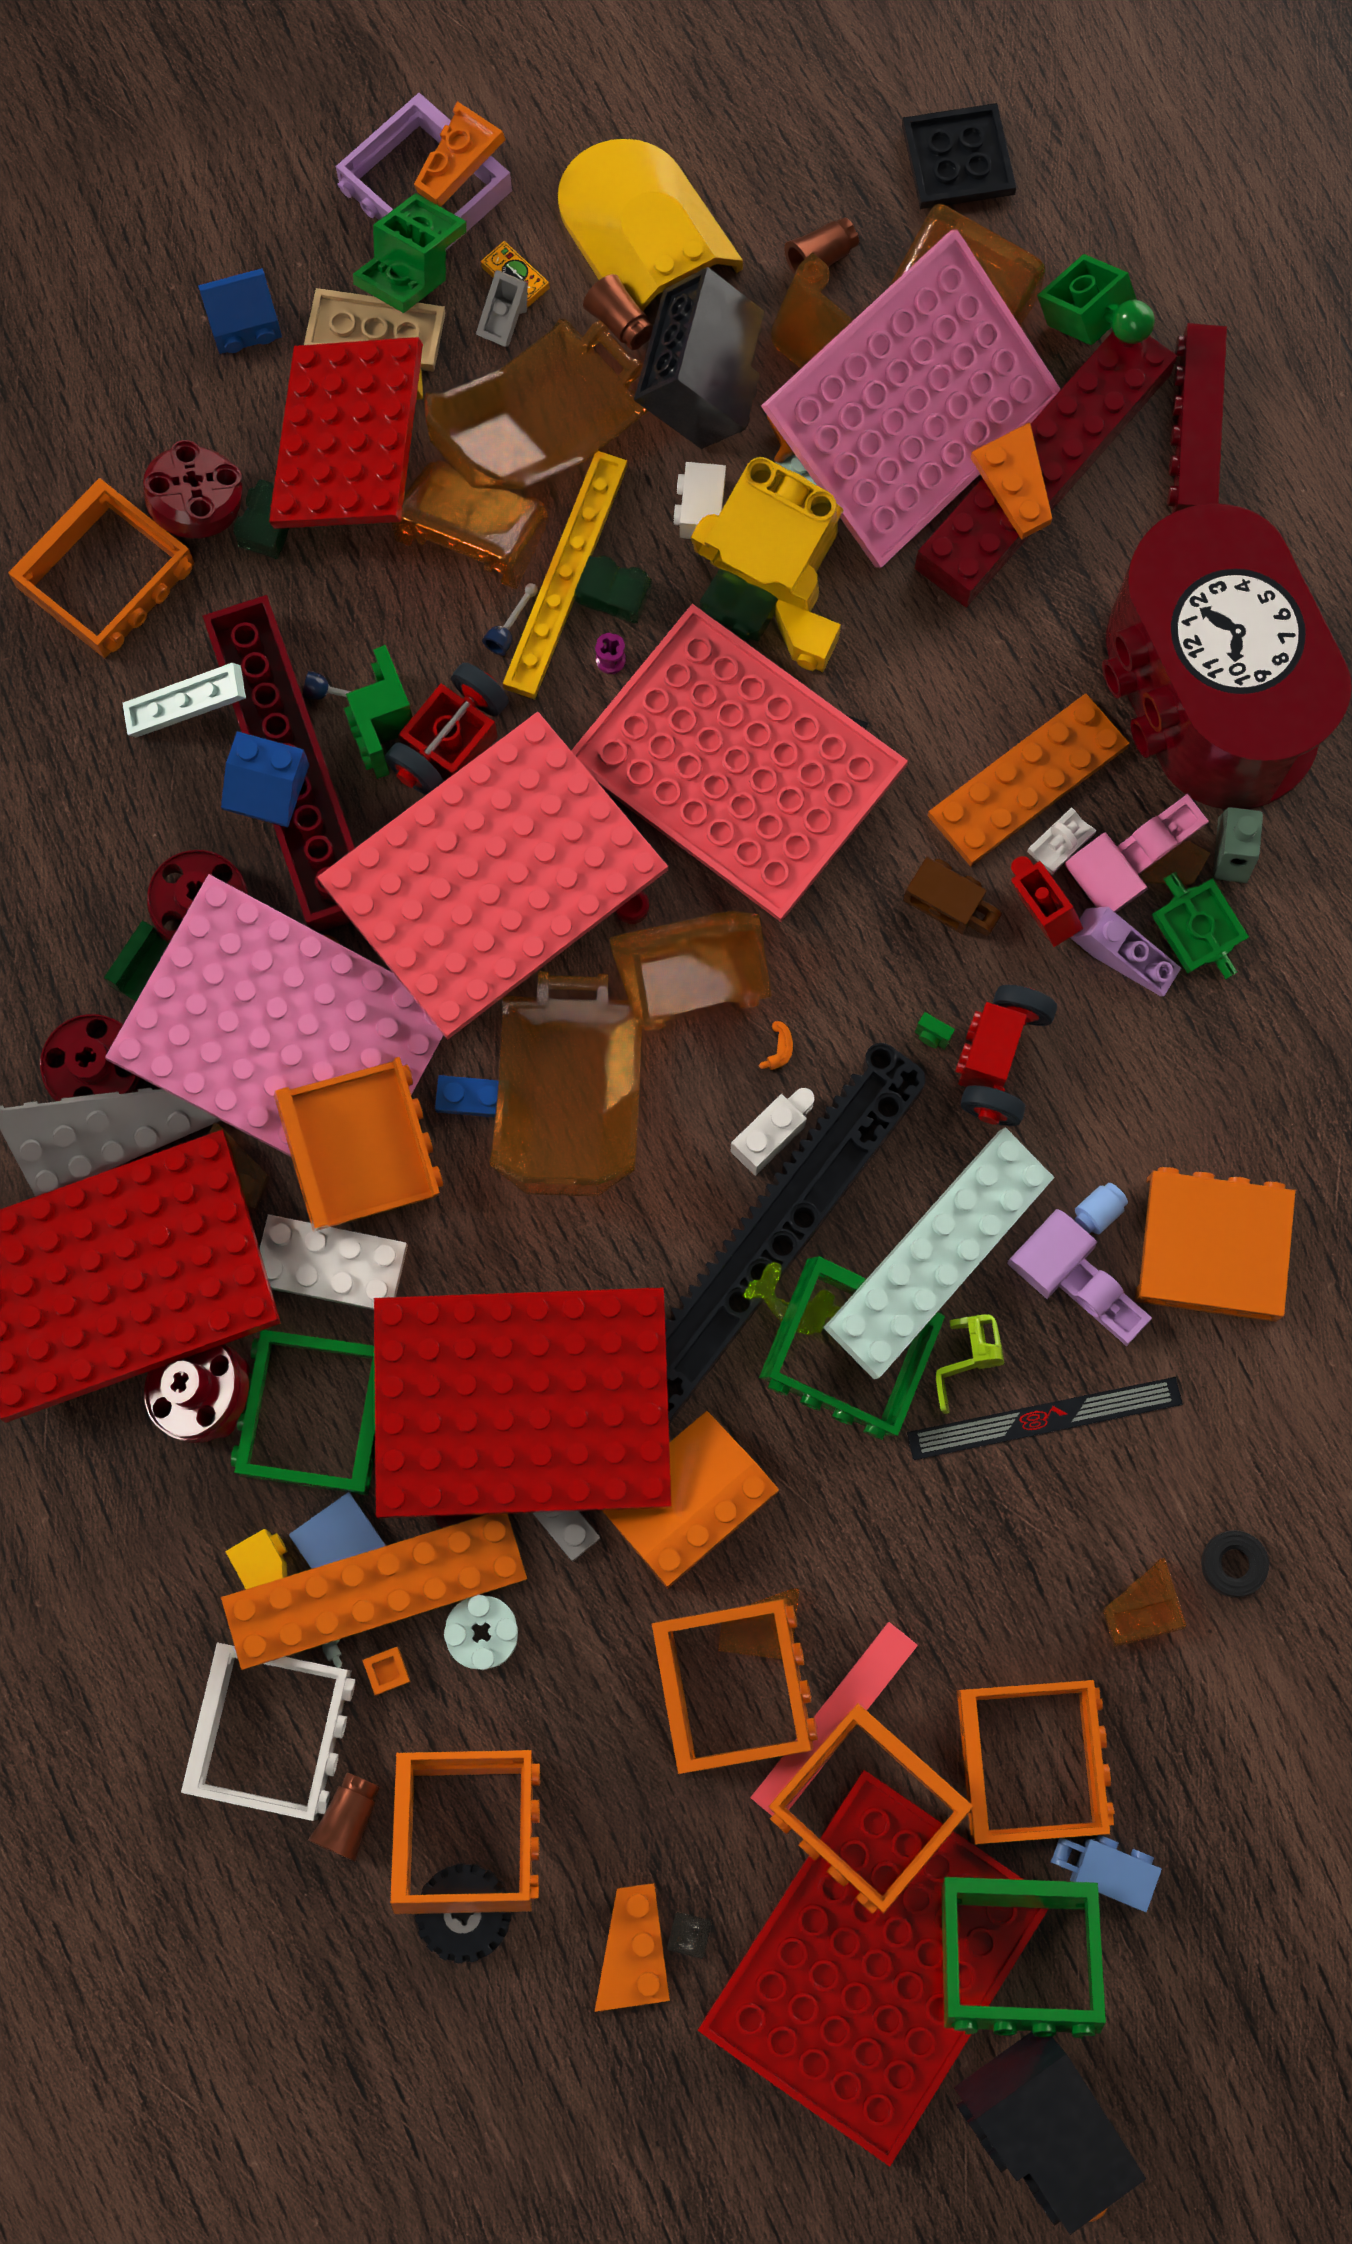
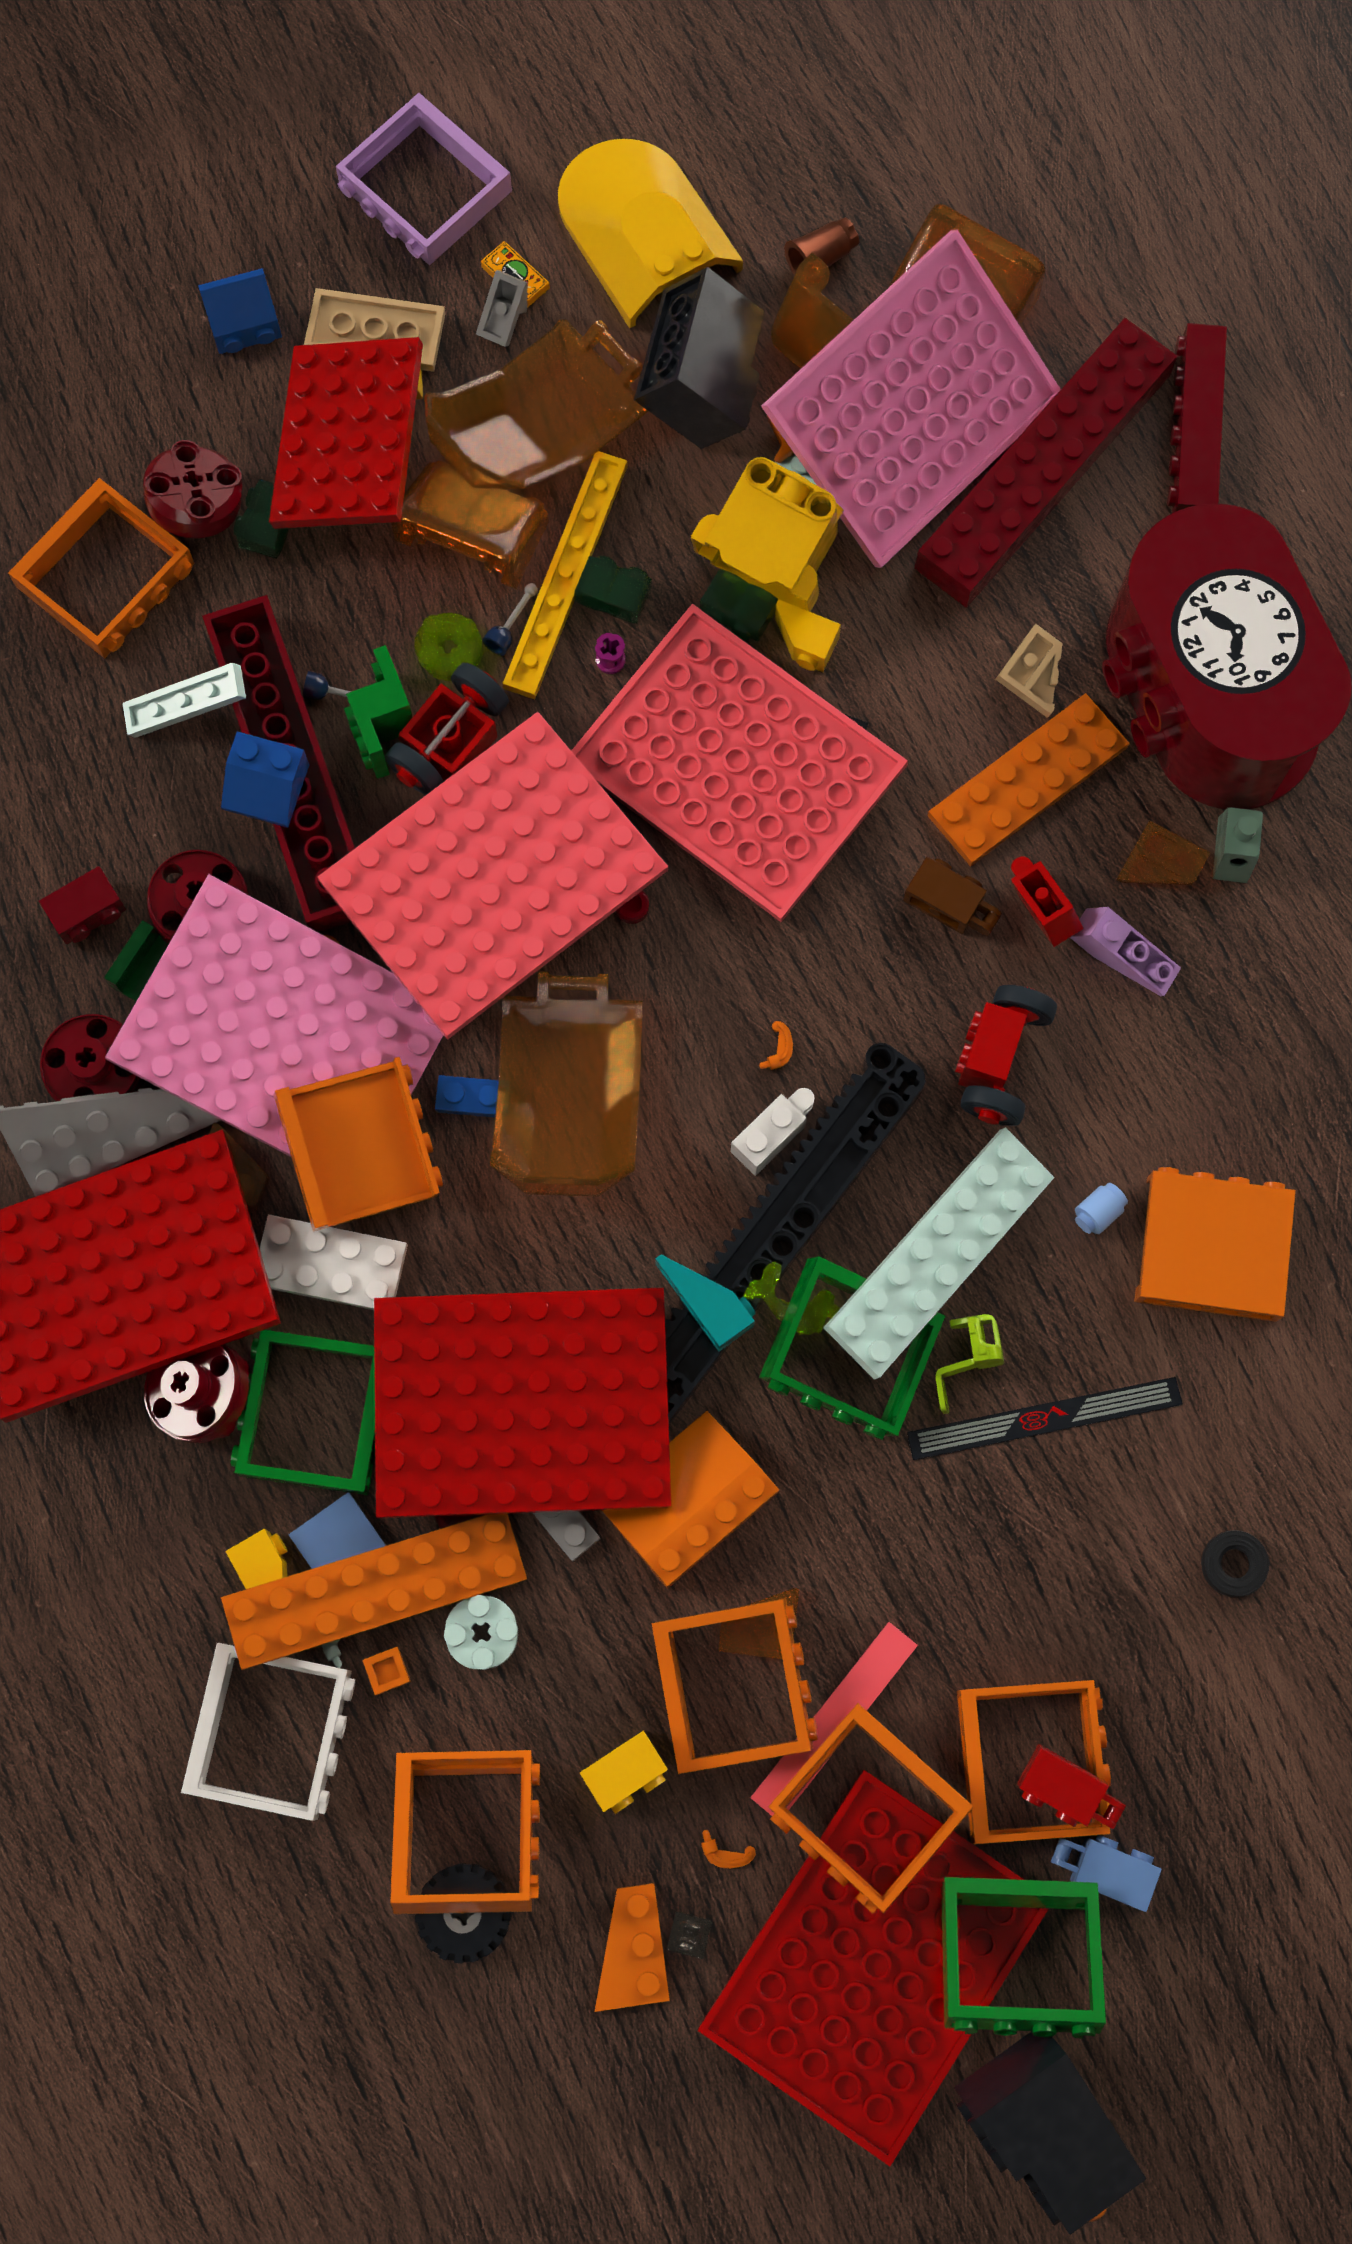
copper plant [308,1772,380,1862] -> none
green bracket [353,193,466,313] -> none
orange wing [414,101,506,207] -> none
copper plant [583,274,653,350] -> none
clear orange windscreen [609,911,772,1031] -> none
white brick [674,462,726,539] -> none
black plate [902,103,1016,210] -> none
green plate [915,1012,955,1050] -> none
orange wing [970,422,1052,540] -> none
lavender plate [1007,1209,1152,1346] -> none
white hips [1027,807,1096,875] -> none
green brick [1037,254,1155,345] -> none
bright pink plate [1064,794,1209,913] -> none
clear orange wing [1103,1558,1187,1647] -> none
green plate [1152,872,1249,980] -> none
none -> dark red brick [39,866,127,945]
none -> clear neon green plate [414,613,483,681]
none -> yellow brick [579,1730,668,1814]
none -> teal slope [655,1254,756,1352]
none -> orange piece [701,1830,756,1869]
none -> tan wing [995,624,1063,718]
none -> red brick [1017,1743,1127,1829]

